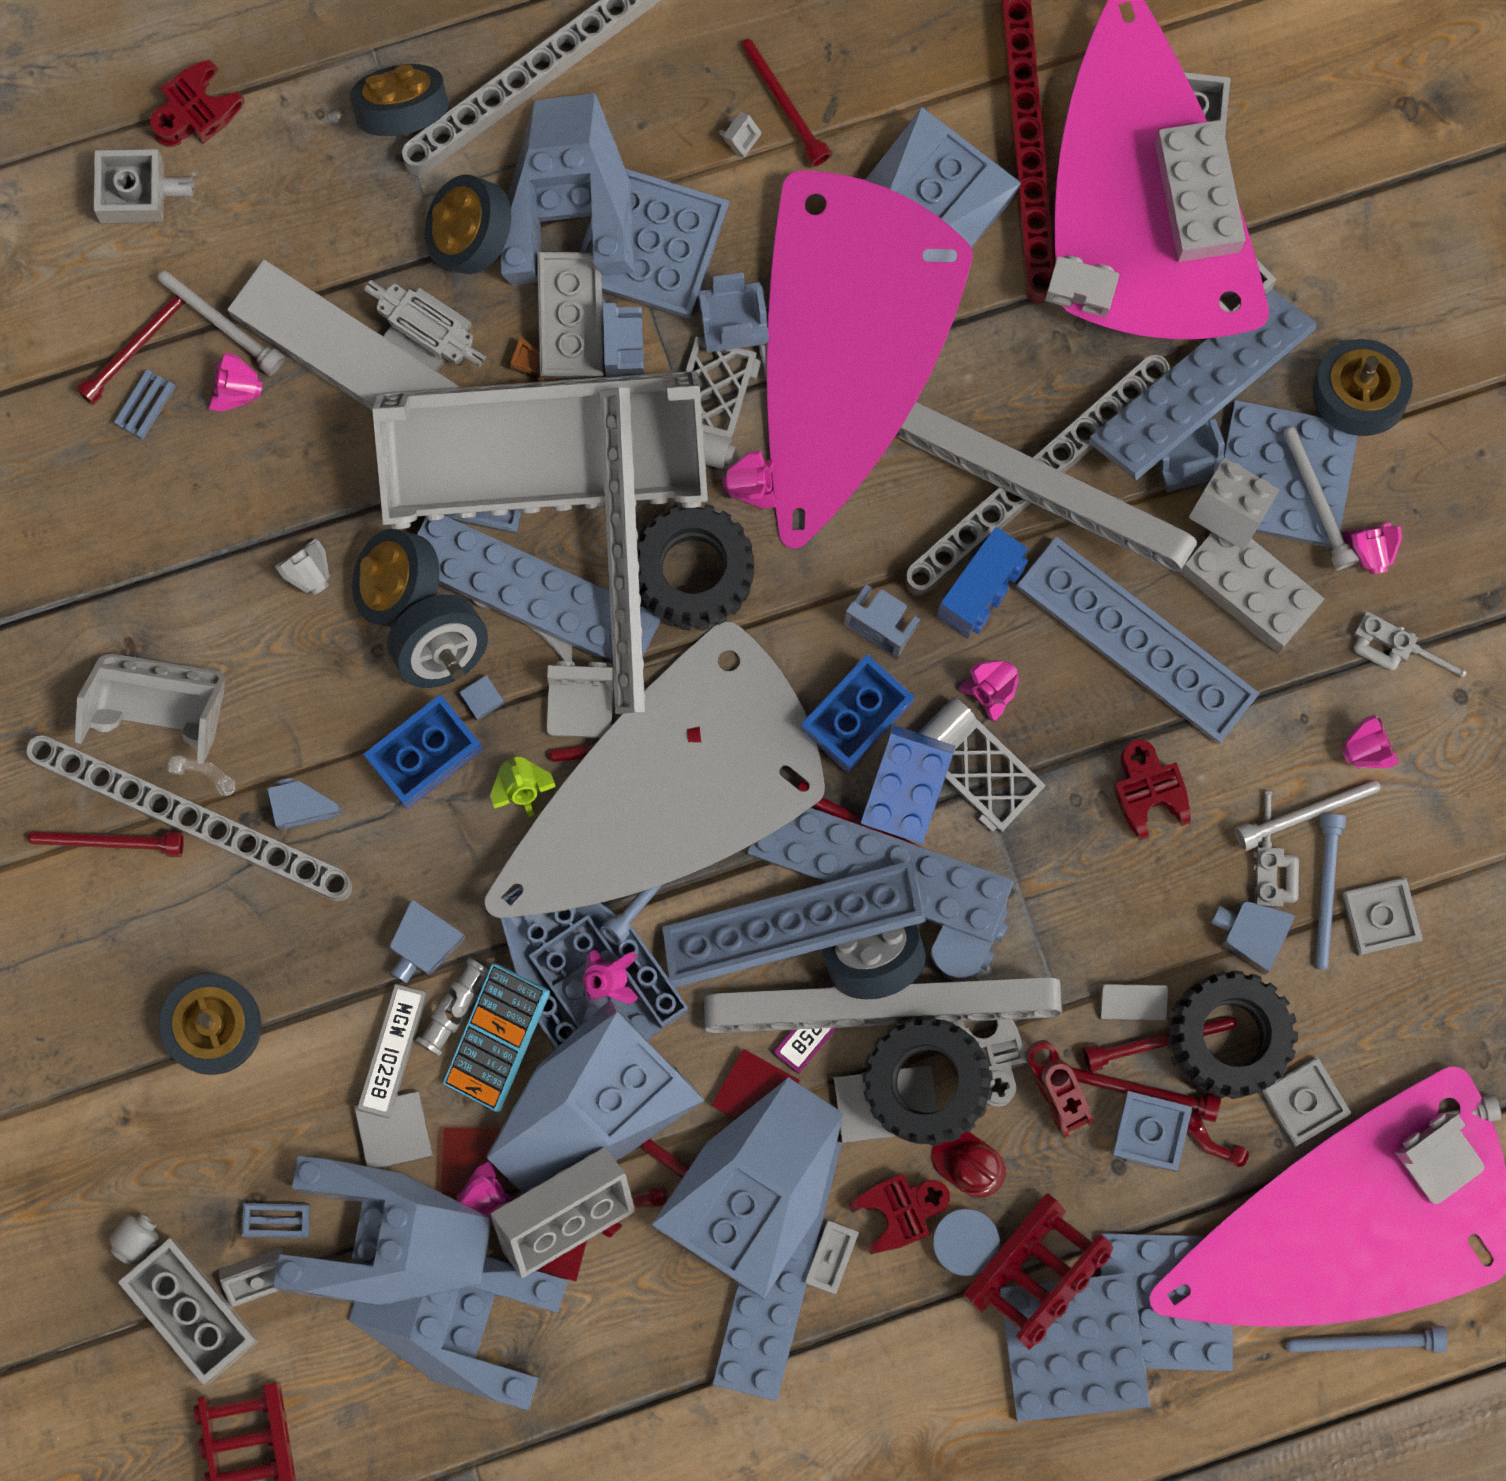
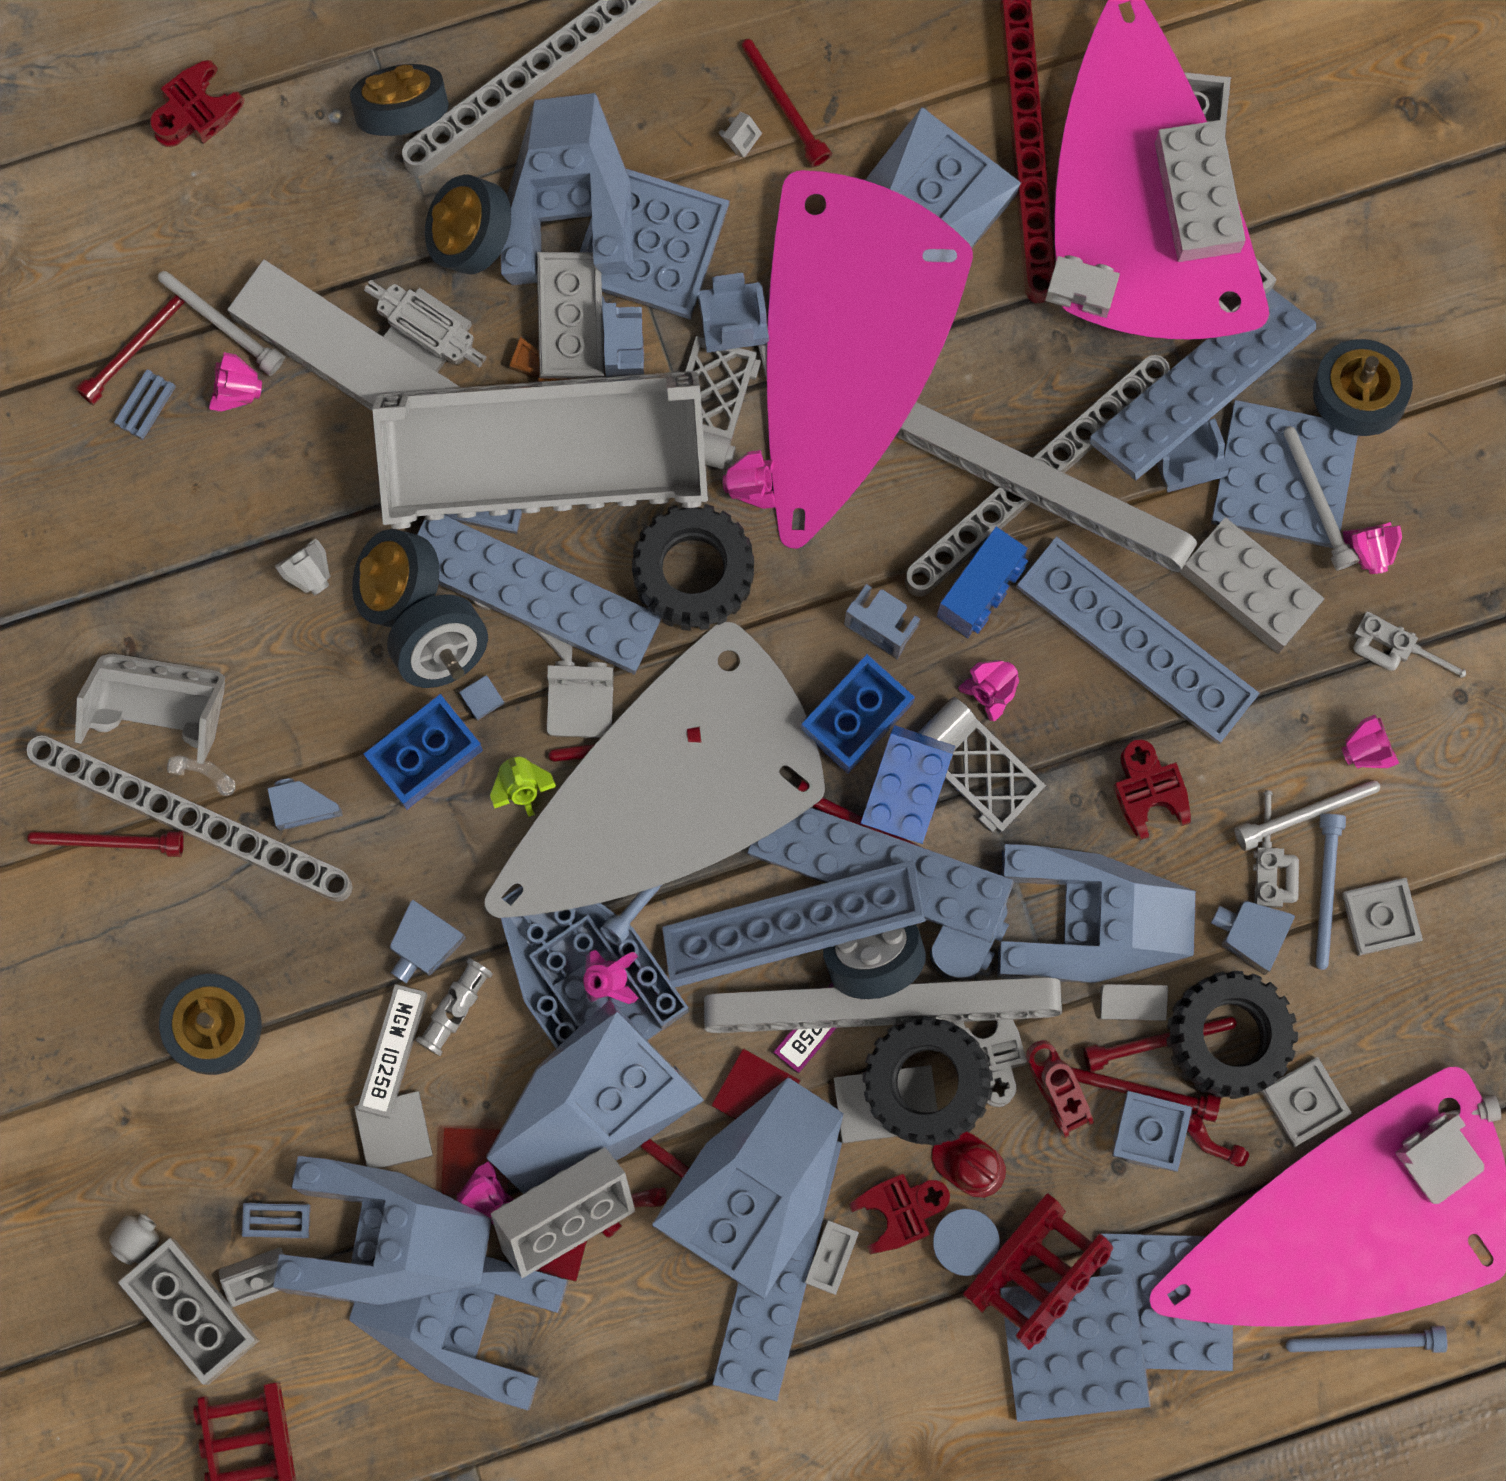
light grey brick [94,149,194,223] -> none
tile [443,964,550,1111] -> none
light grey plate [600,388,646,714] -> none
light grey brick [1188,457,1280,550] -> none
none -> sand blue wedge [997,844,1196,983]

